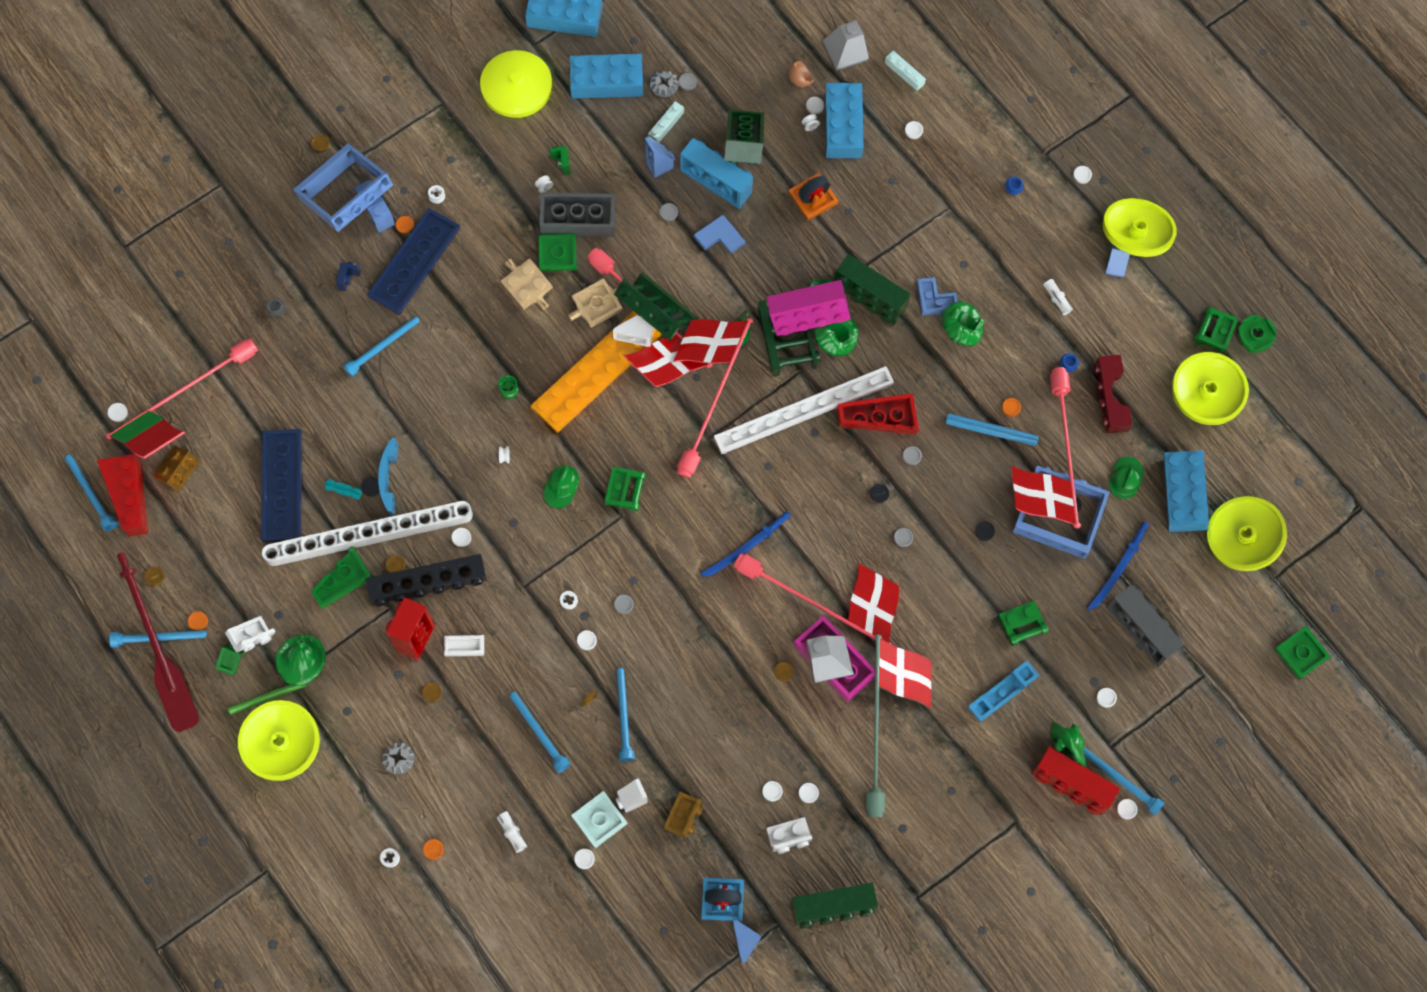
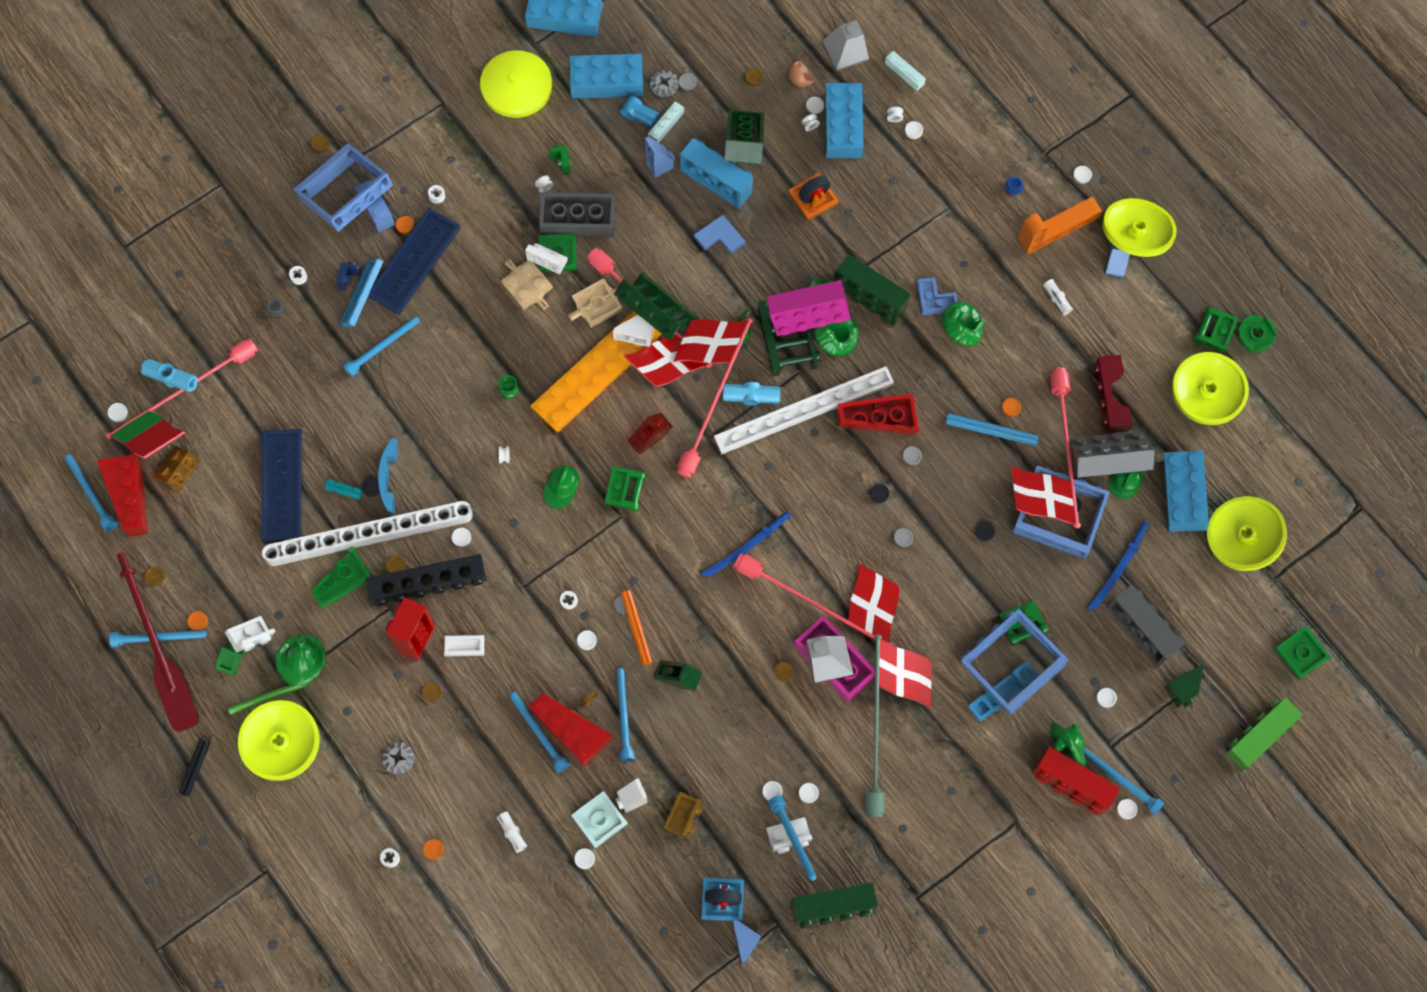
light grey piece [660,203,678,221] -> none
blue plate [1059,354,1079,372] -> none
none -> medium azure piece [141,359,198,392]
none -> black axle [179,738,210,797]
none -> white bush [289,266,307,285]
none -> dark azure tile [340,258,383,327]
none -> white bracket [525,243,568,274]
none -> red wedge [528,693,613,767]
none -> dark azure piece [620,96,659,127]
none -> orange axle [621,590,652,665]
none -> clear red slope [627,413,673,455]
none -> dark green slope [654,660,702,691]
none -> medium azure piece [723,382,780,406]
none -> pearl gold piece [745,69,763,86]
none -> dark azure piece [768,795,816,881]
none -> white bush [887,107,903,123]
none -> medium blue window [961,609,1069,716]
none -> orange beam [1018,197,1103,254]
none -> dark grey brick [1069,431,1154,478]
none -> dark green slope [1165,664,1204,708]
none -> bright green brick [1226,697,1303,770]

